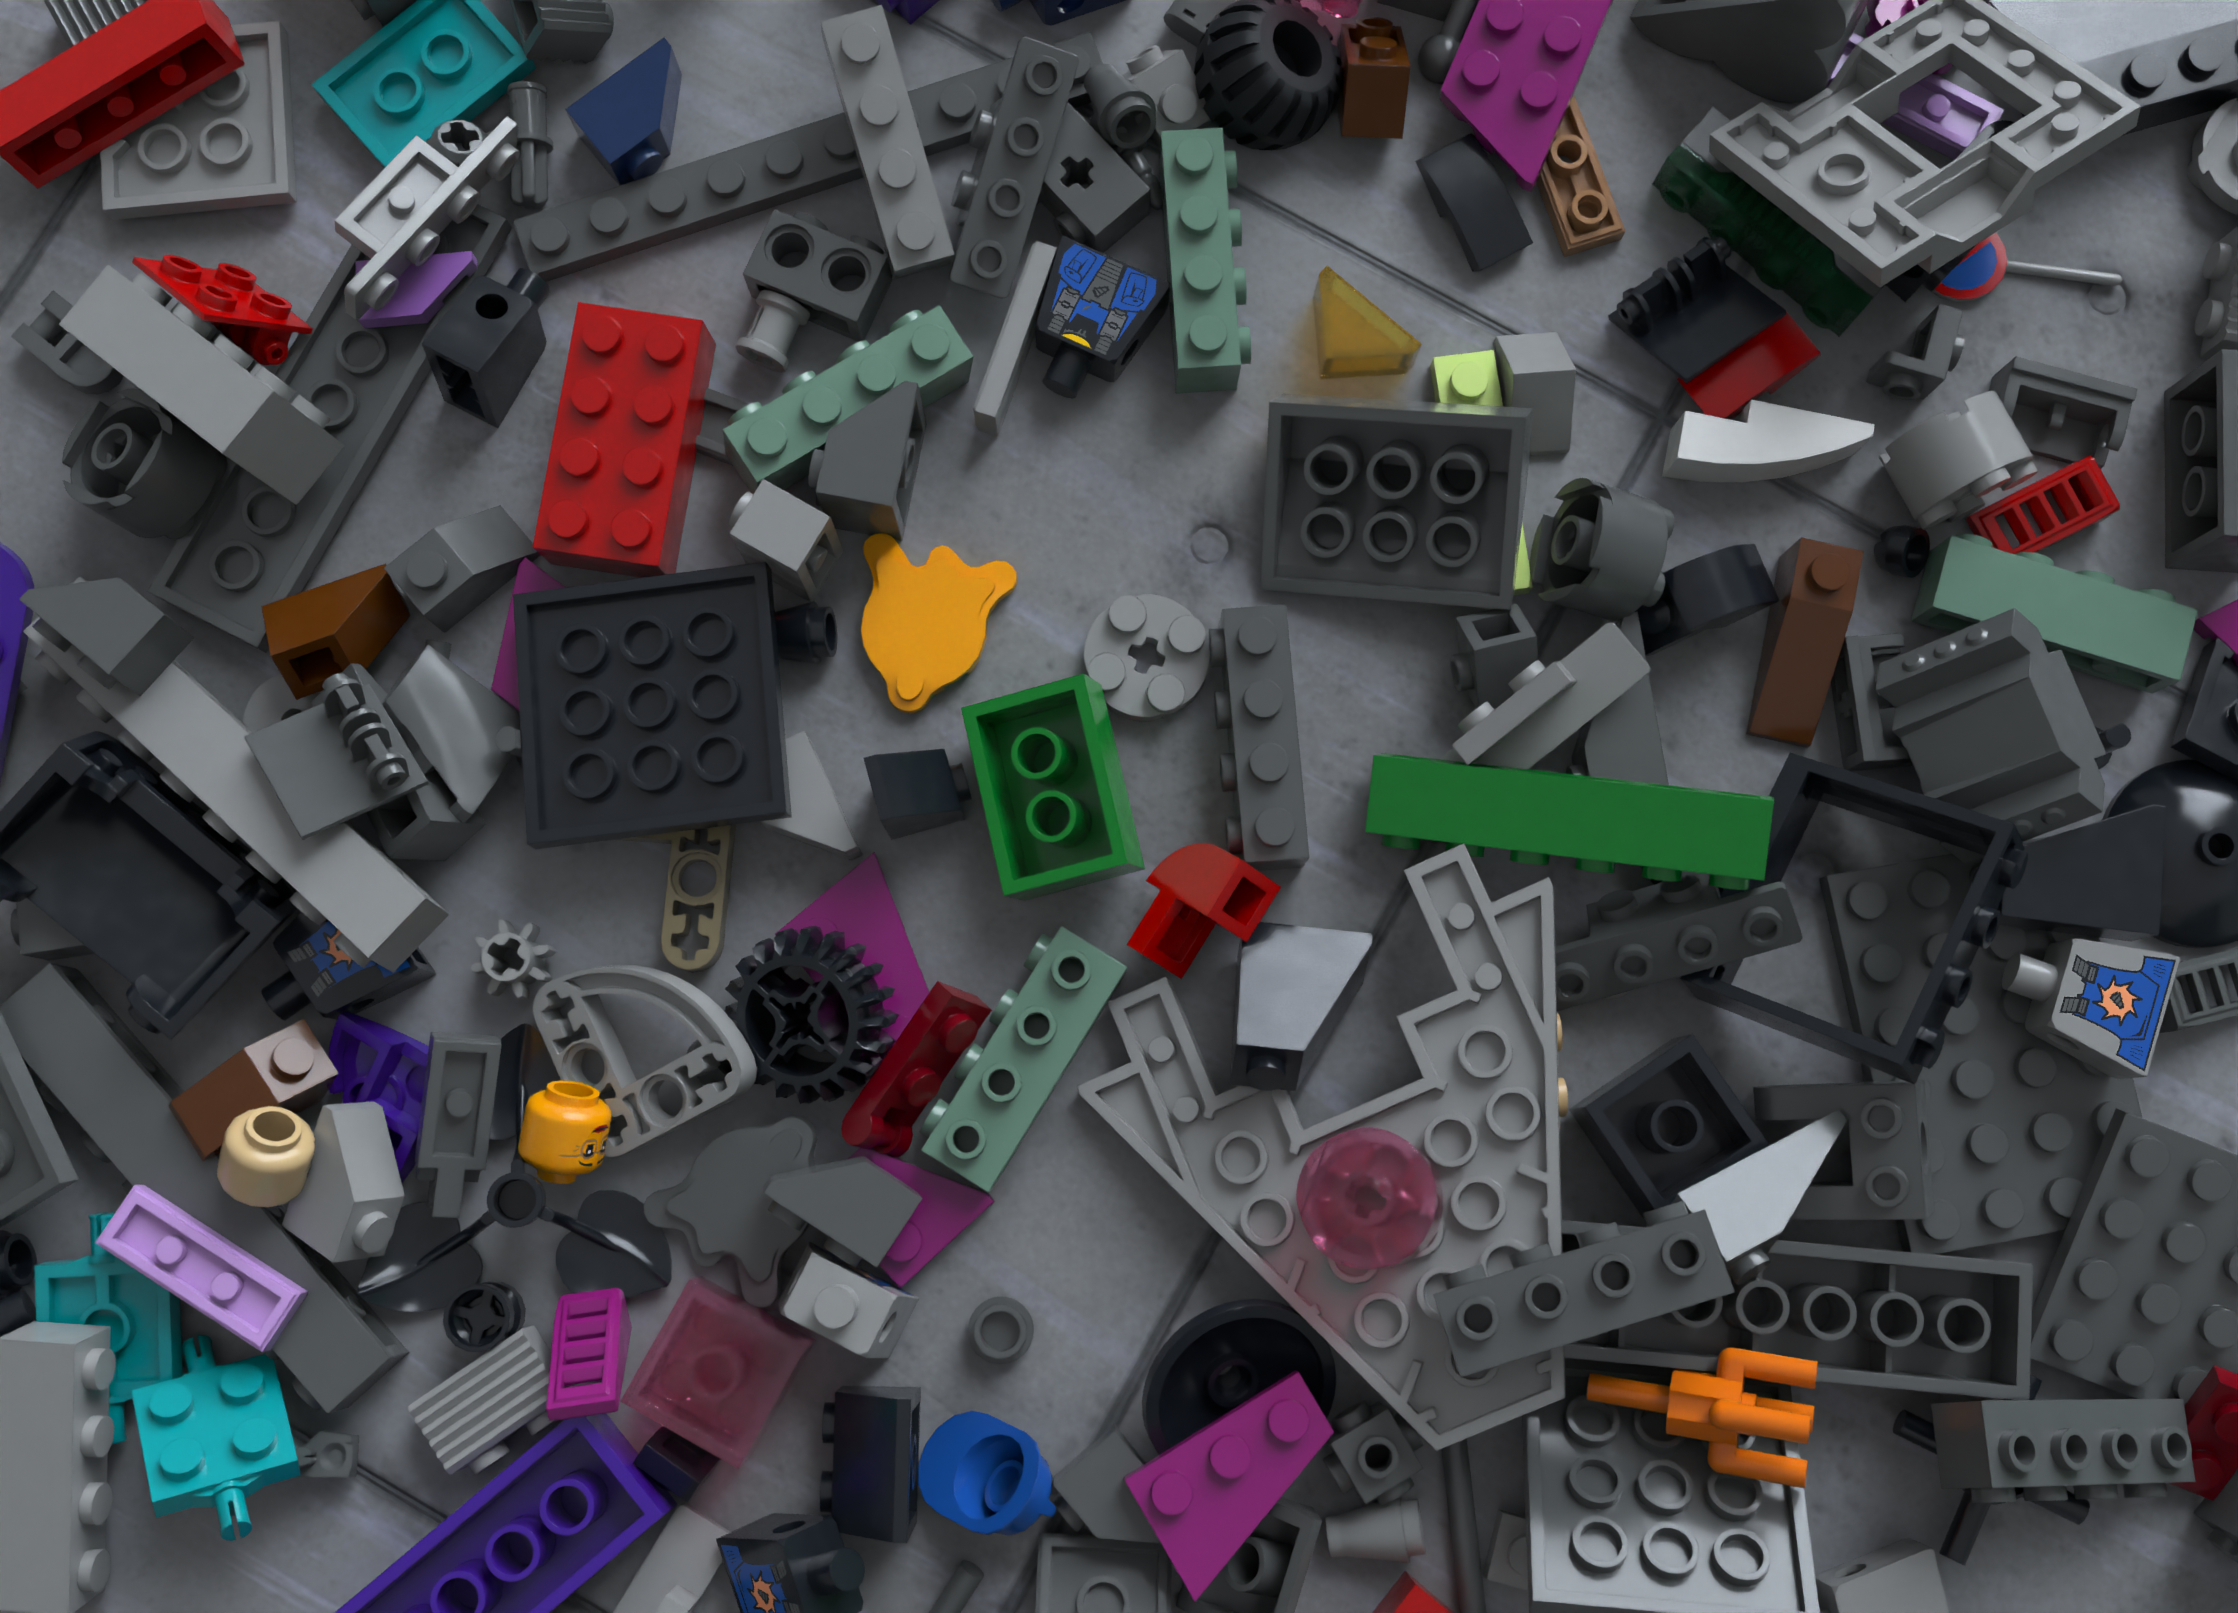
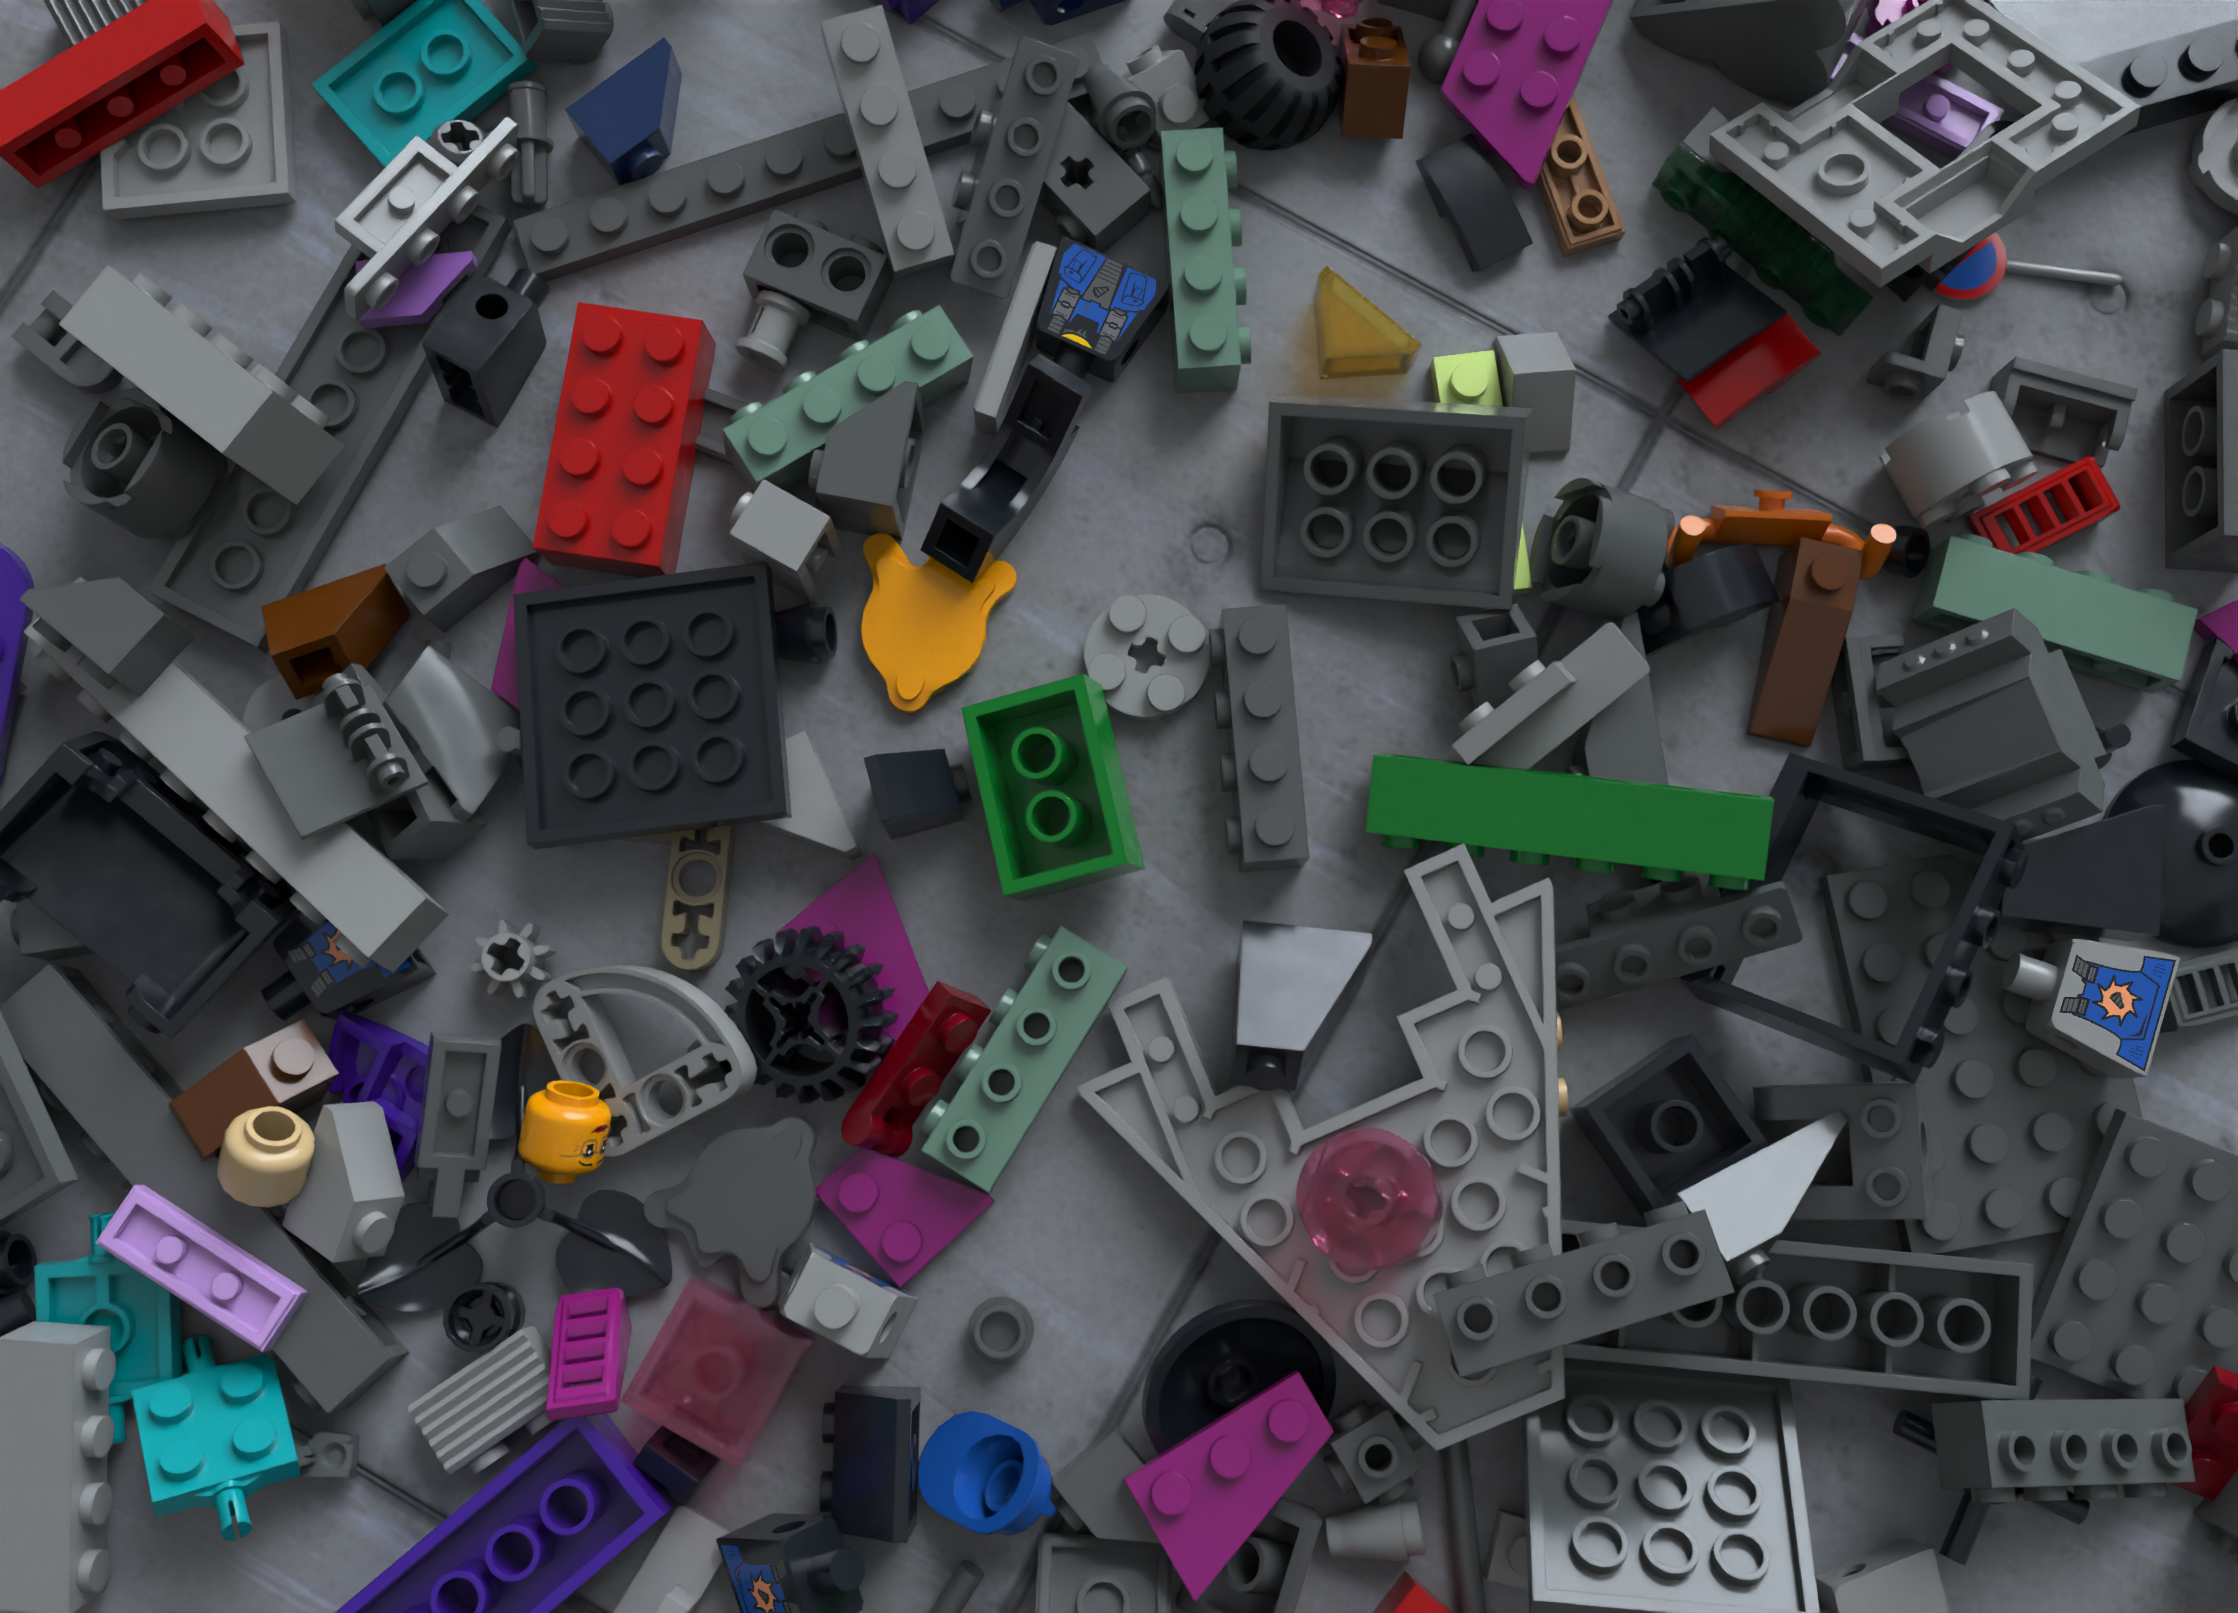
red hinge [132,255,313,365] -> none
dark grey slope [763,1156,922,1268] -> none
red brick [1127,843,1281,979] -> none
orange plant [1587,1347,1818,1489] -> none
white slope [1662,399,1875,483] -> none
none -> black arch [920,354,1093,583]
none -> orange piece [1664,489,1897,580]

